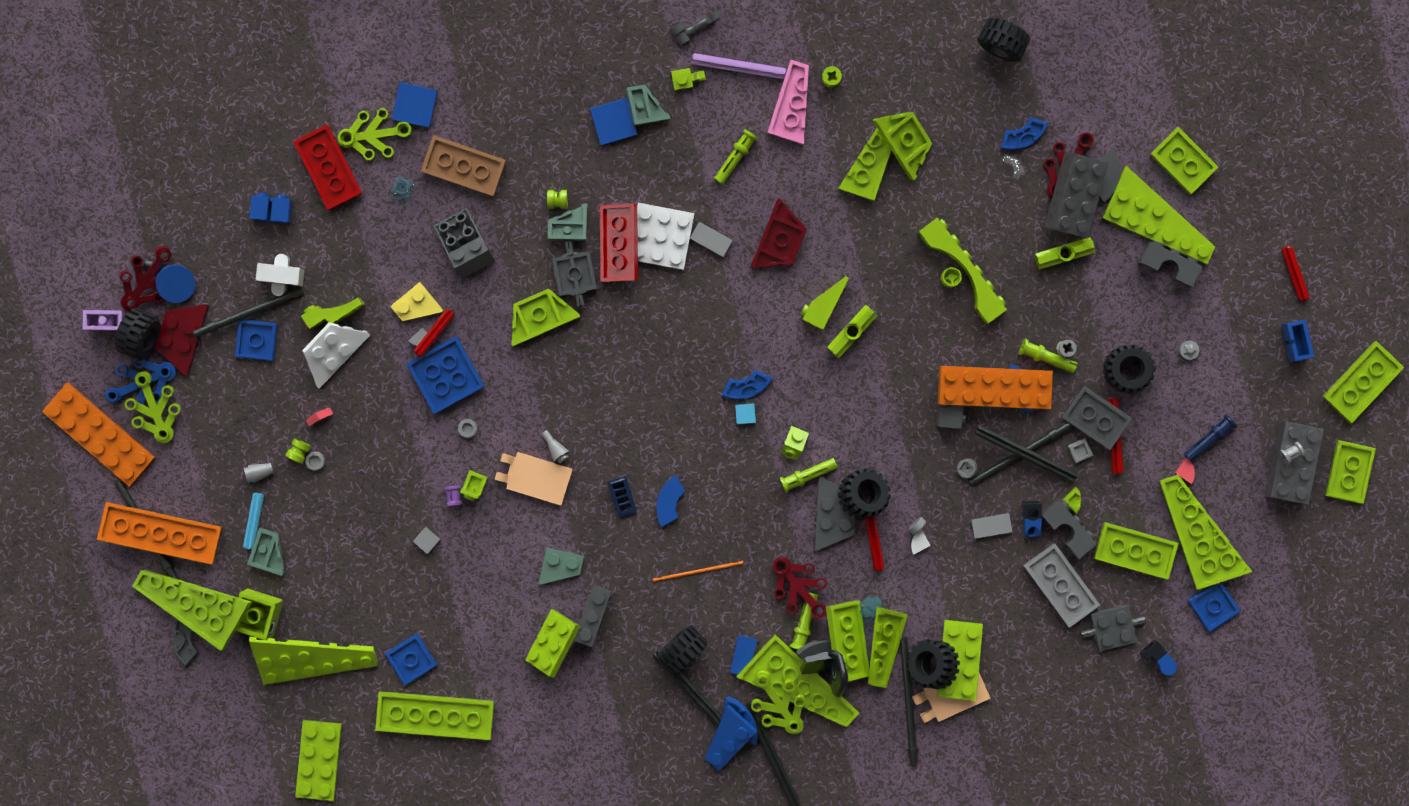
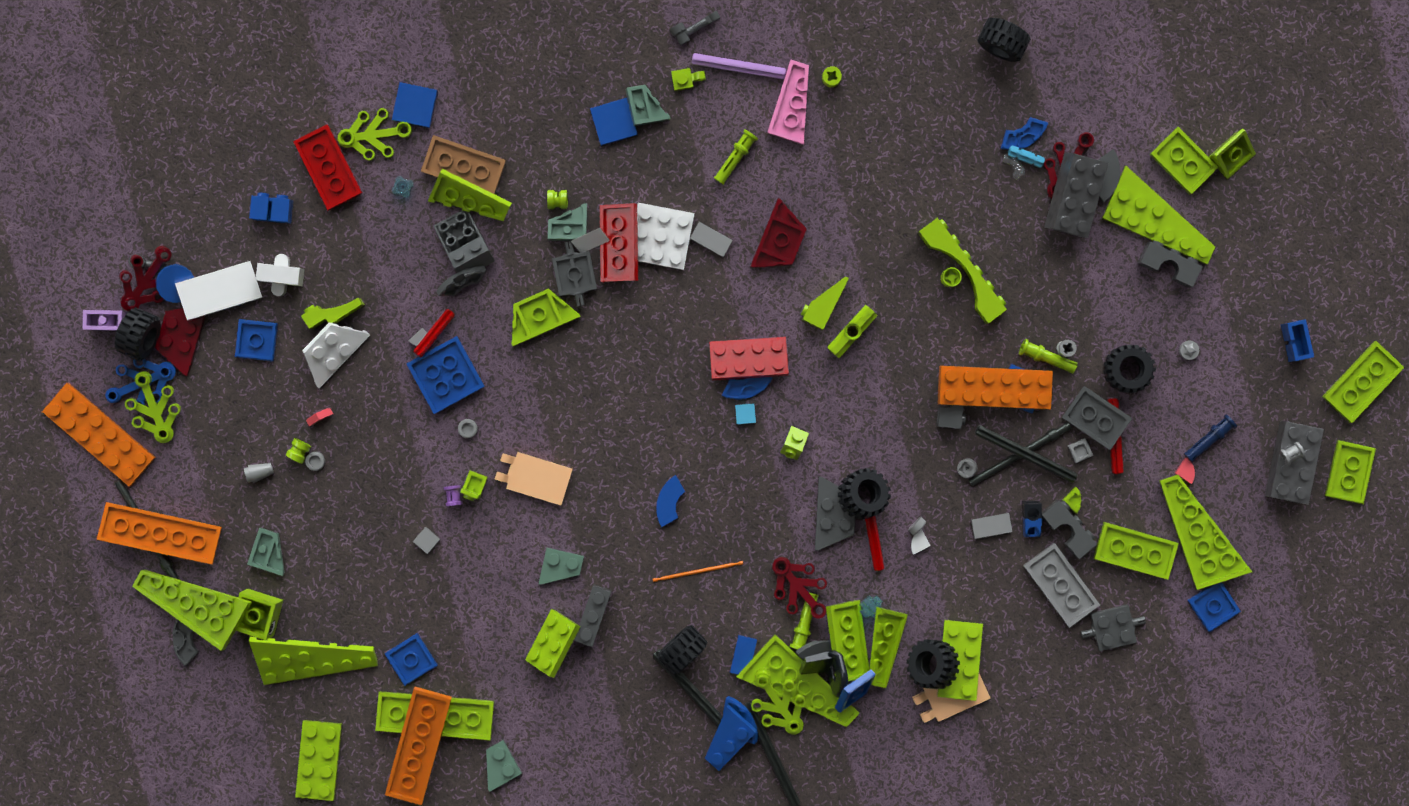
pearl dark grey bar [193,287,304,338] -> none
medium azure axle [243,493,264,549] -> none
light yellow wing [390,282,444,321] -> none
light grey cone [541,430,570,464] -> none
dark blue slope [607,476,637,518] -> none
lime pin [779,458,838,493] -> none
lime wing [838,128,891,201] -> none
lime wing [872,112,932,180] -> none
pearl dark grey bar [900,637,919,764] -> none
lime piece [1034,237,1095,270] -> none
leg [1140,640,1177,676] -> none
red axle [1281,246,1310,301] -> none
none -> white tile [175,261,262,321]
none -> orange plate [385,687,452,805]
none -> lime wing [428,169,512,221]
none -> dark grey tile [436,265,486,296]
none -> sand green wing [486,739,522,792]
none -> white sticker [571,228,610,253]
none -> plate [709,337,789,381]
none -> blue tile [835,669,875,712]
none -> medium azure axle [1008,146,1045,168]
none -> lime slope [1209,129,1256,179]

